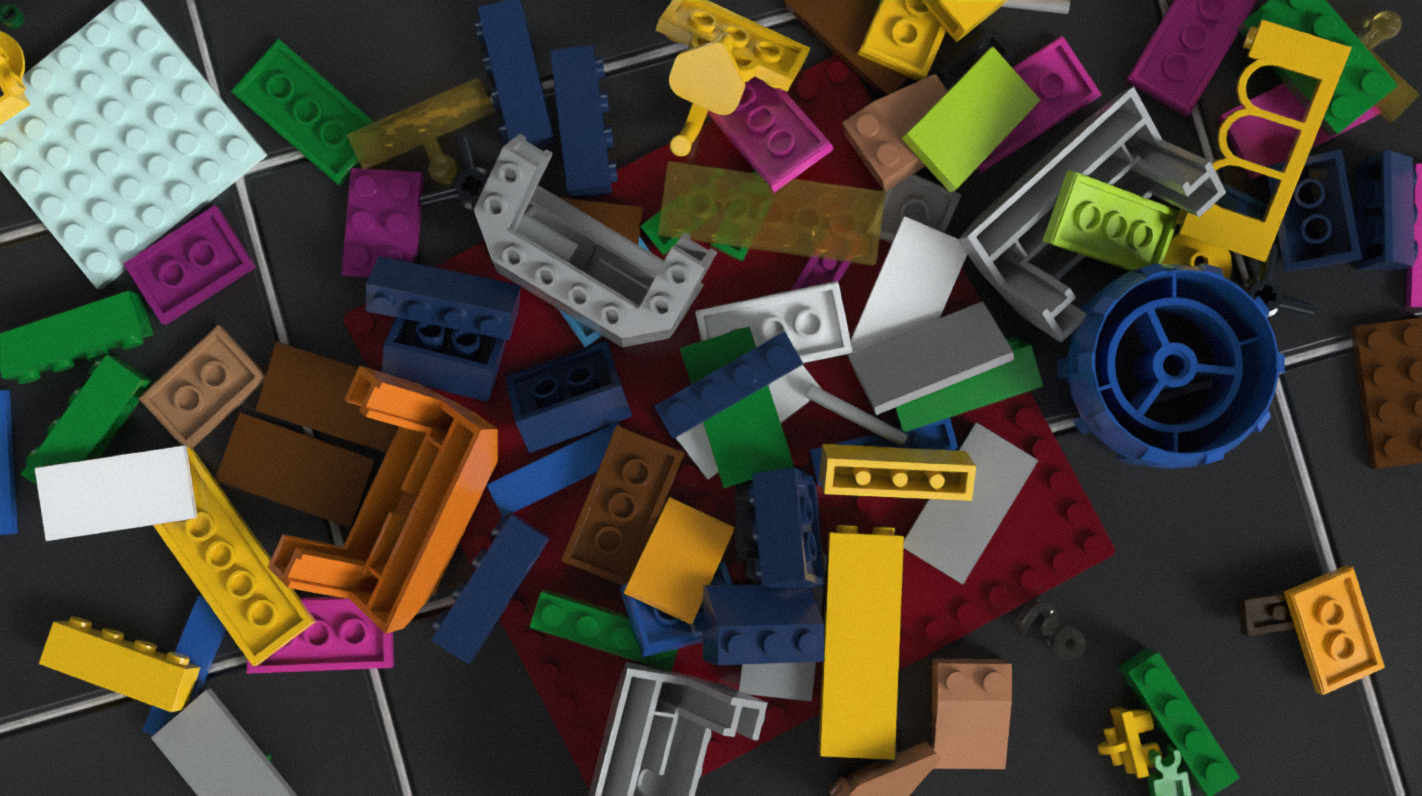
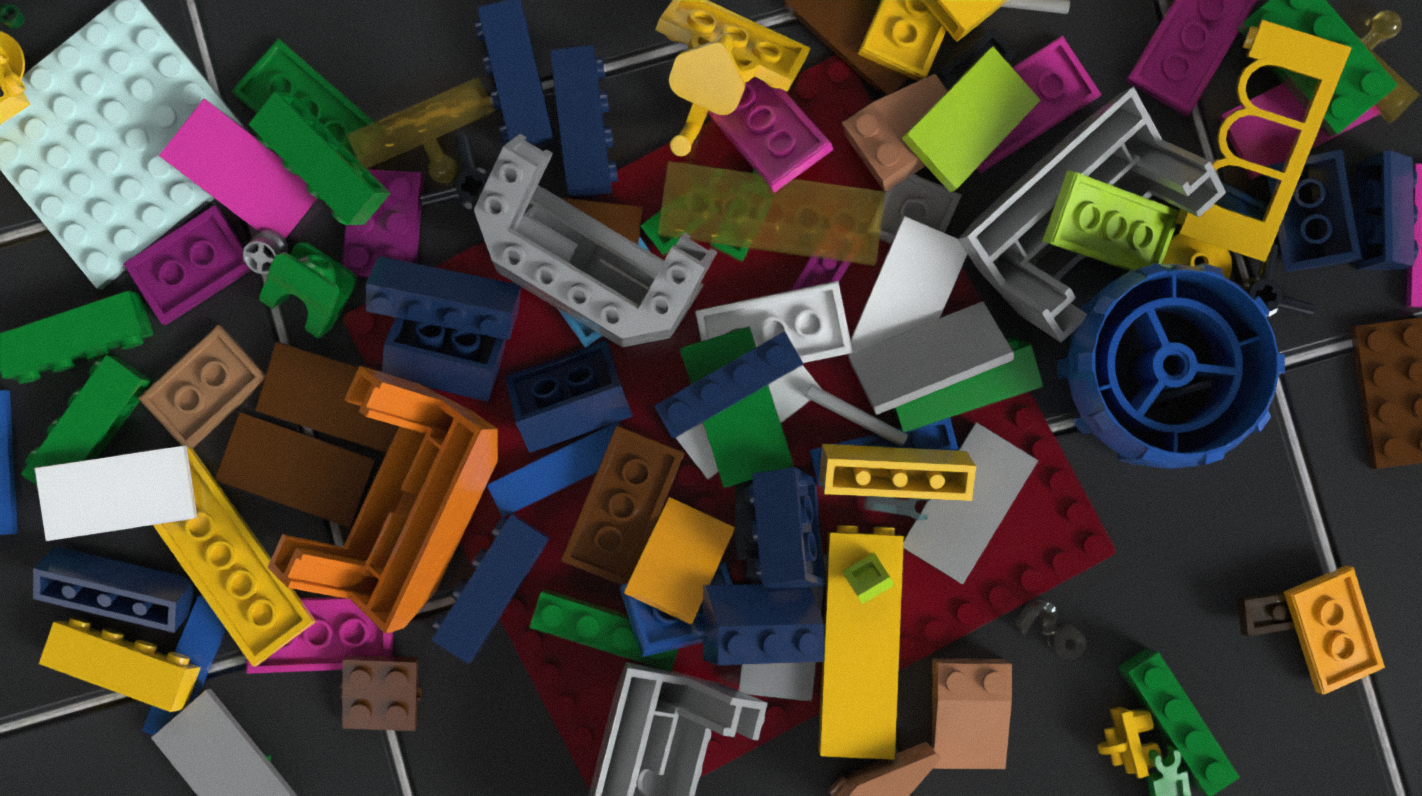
none -> dark blue brick [33,546,194,633]
none -> dark pink tile [159,98,317,239]
none -> flat silver wheel [243,229,288,274]
none -> green brick [249,91,391,225]
none -> green piece [259,242,357,339]
none -> reddish brown plate [340,654,422,731]
none -> lime plate [842,553,894,604]
none -> clear light blue plate [863,496,930,521]

